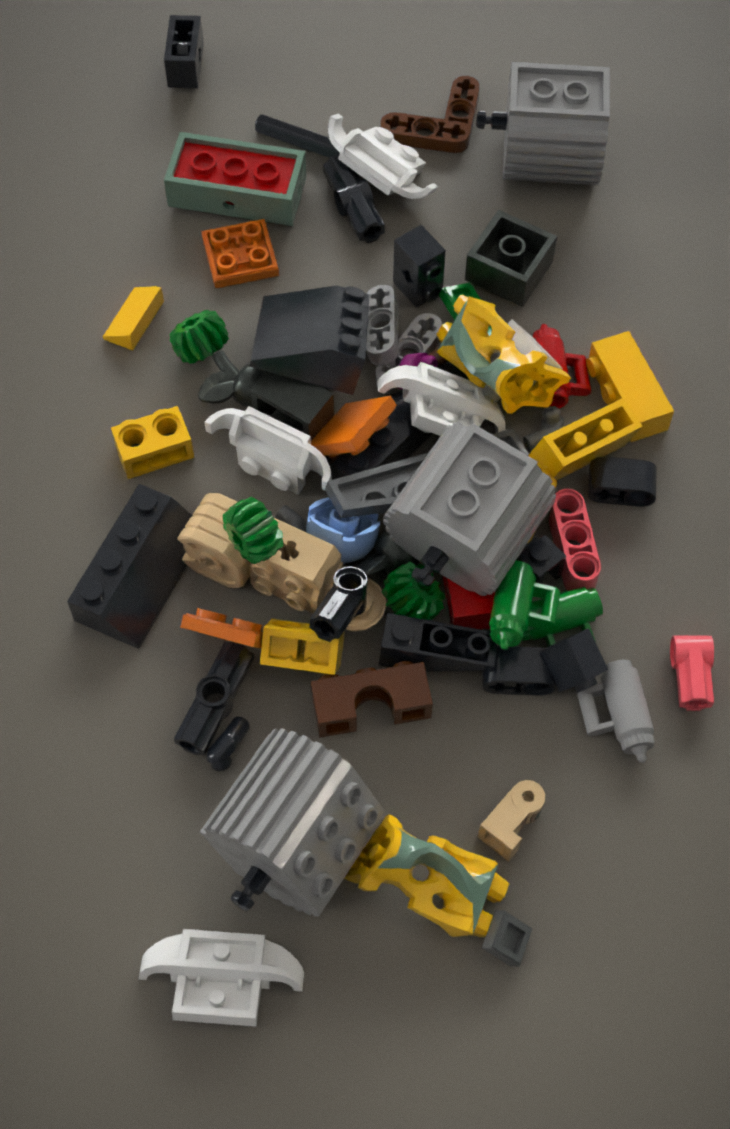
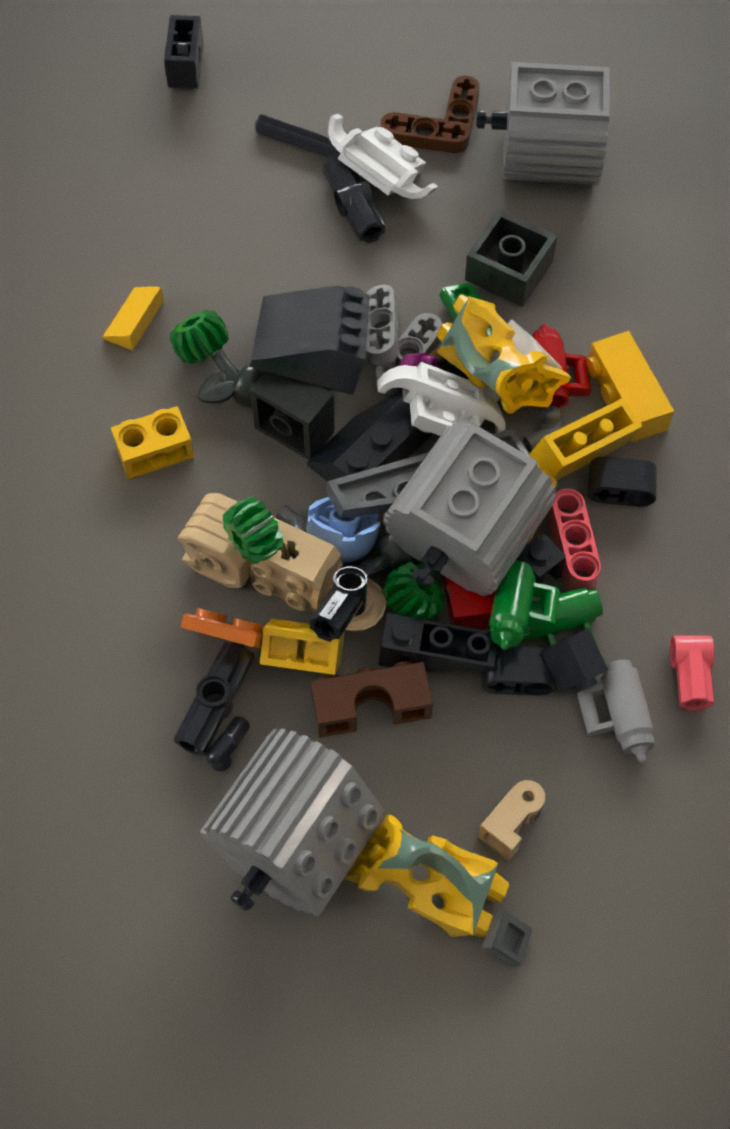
black slope [67,484,193,649] -> none
white plate [138,929,304,1027] -> none
brick [164,132,307,226] -> none
orange tile [201,219,279,289] -> none
white plate [204,406,332,495] -> none
orange tile [311,396,397,458] -> none
black brick [393,225,446,308] -> none

